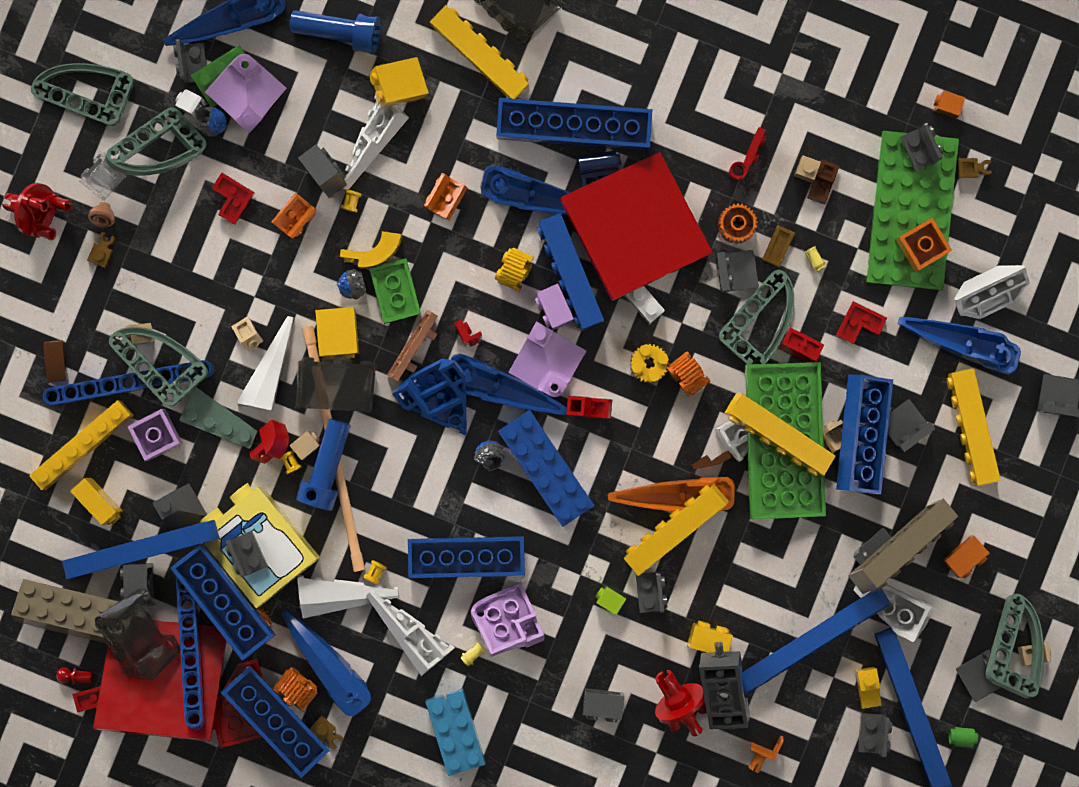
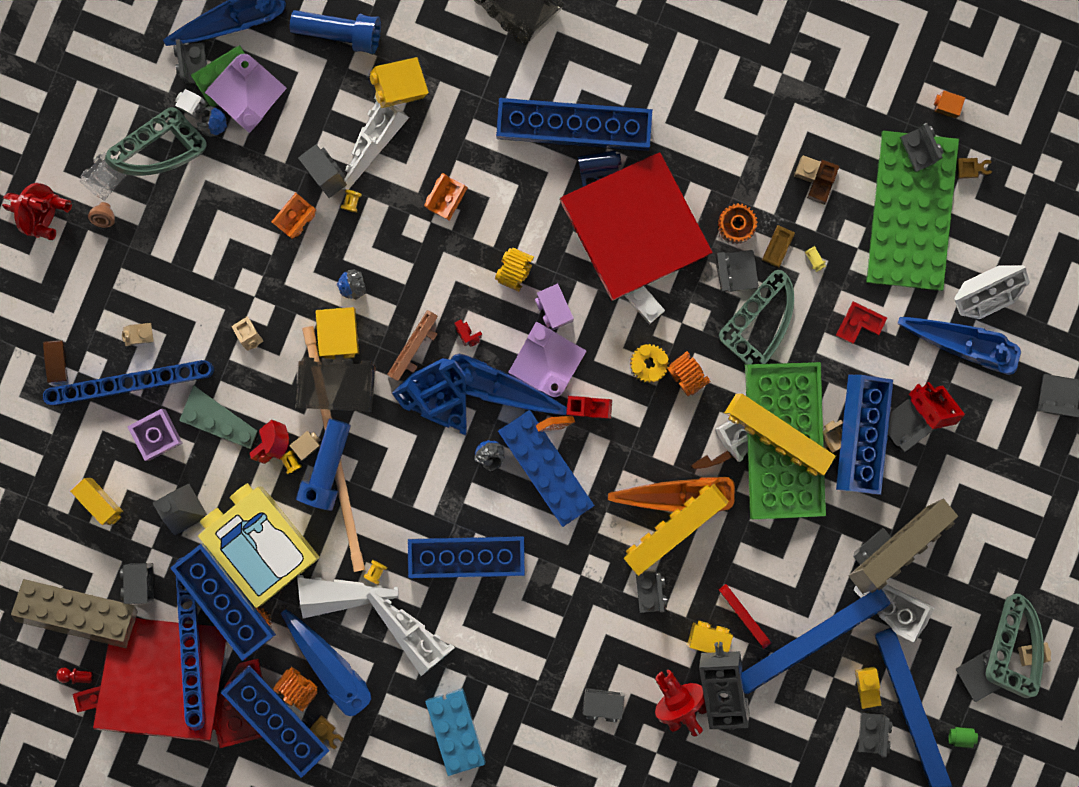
yellow brick [29,400,134,490] -> none
sand green beam [31,63,134,126] -> none
blue beam [62,520,220,579] -> none
pearl gold plate [87,232,115,268] -> none
clear smoke windscreen [95,589,180,680] -> none
sand green beam [109,327,208,407] -> none
red plate [212,172,255,225] -> none
dark grey bracket [225,531,268,577] -> none
white wedge [237,316,294,411] -> none
yellow arch [340,231,402,269] -> none
bright green plate [369,258,421,324] -> none
yellow brick [430,5,529,99] -> none
light yellow pin [461,642,485,666] -> none
lavender slope [471,583,544,657] -> none
blue piece [480,165,570,214] -> none
blue brick [537,213,604,331] -> none
lime brick [595,586,626,615] -> none
red plate [728,127,767,181] -> none
orange bracket [748,735,783,773] -> none
red hinge [778,327,824,363] -> none
orange brick [896,217,952,272] -> none
orange brick [942,535,989,578] -> none
yellow brick [947,368,1001,486] -> none
none -> orange tile [536,416,575,432]
none -> red beam [718,584,772,649]
none -> red piece [909,382,965,430]

